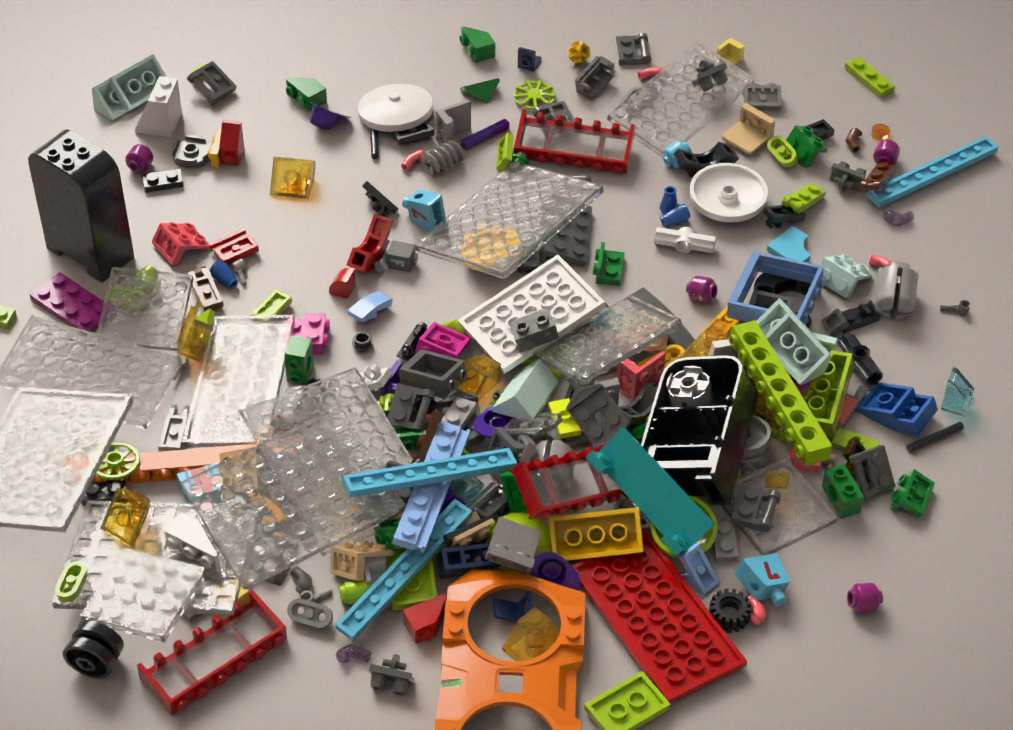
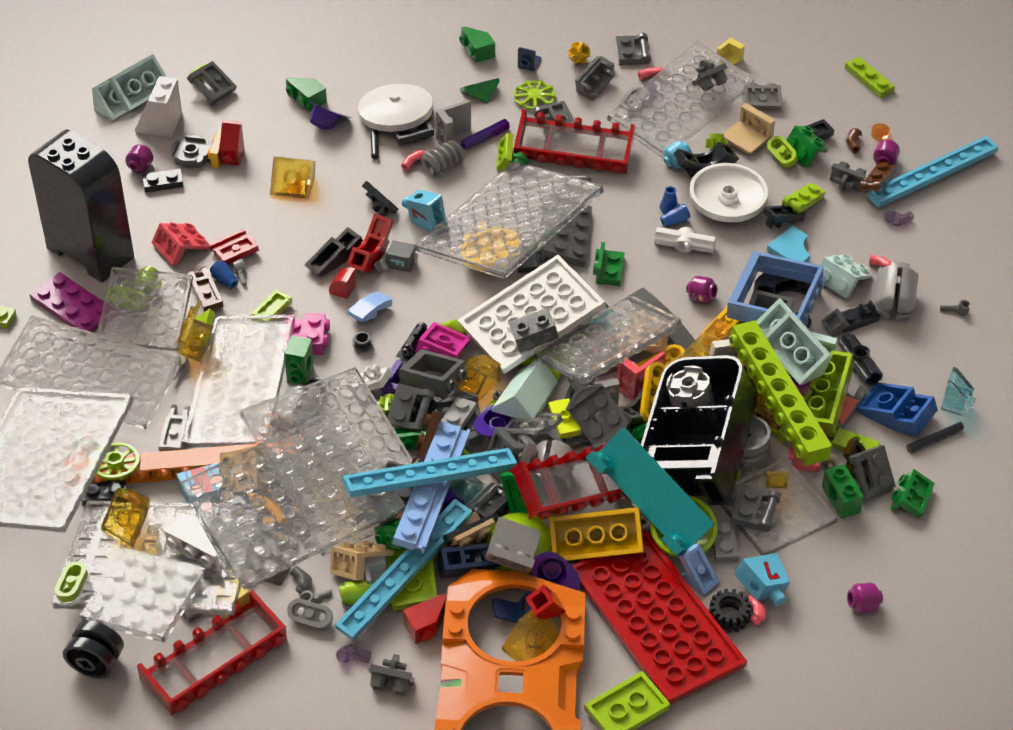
none -> black slope [305,227,363,277]
none -> red brick [526,585,566,619]
none -> yellow plate [640,362,666,422]
none -> lime gear [705,133,728,149]

